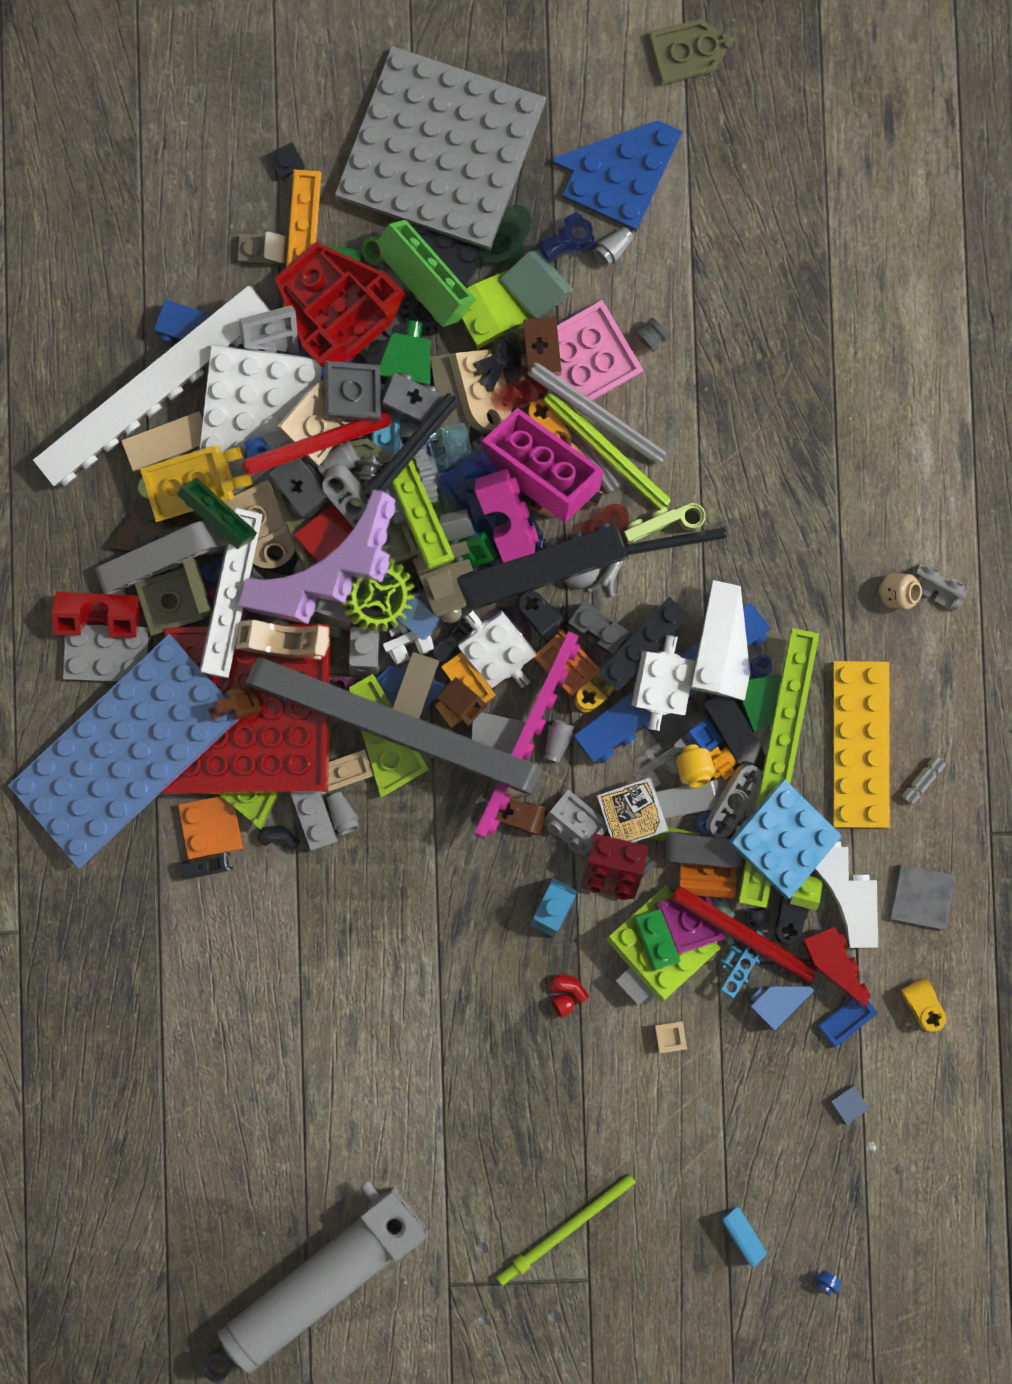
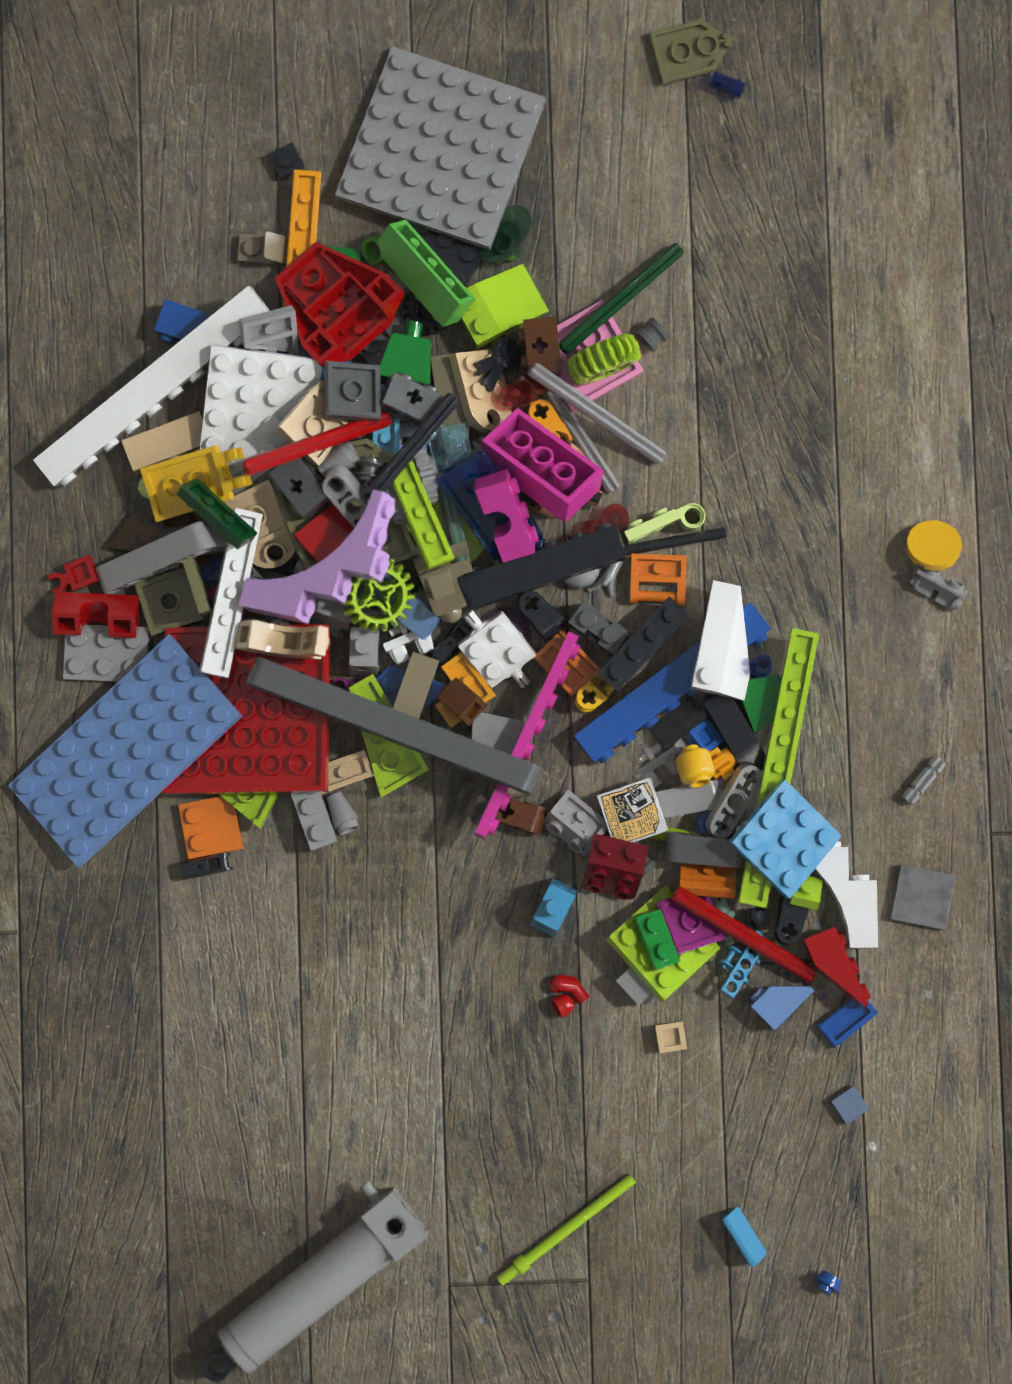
reddish brown plate [207,686,262,720] -> none
blue plate [242,436,269,459] -> none
black arm [257,825,300,852] -> none
light grey slope [439,509,475,541] -> none
green plate [461,532,498,567] -> none
sand green slope [499,250,574,319] -> none
clear blue connector [538,212,597,263] -> none
lime axle [543,391,670,510] -> none
light grey cone [544,719,575,762] -> none
blue wing [553,120,683,231] -> none
light grey cone [593,227,634,266] -> none
white plate [631,635,696,731] -> none
yellow plate [833,661,890,828] -> none
tan head [879,573,922,609] -> none
yellow piece [900,977,946,1032] -> none
none -> red plate [48,555,99,594]
none -> dark green axle [559,243,684,355]
none -> lime gear [567,333,641,385]
none -> orange plate [629,553,687,606]
none -> clear blue pin [709,71,746,99]
none -> yellow tile [906,520,962,571]

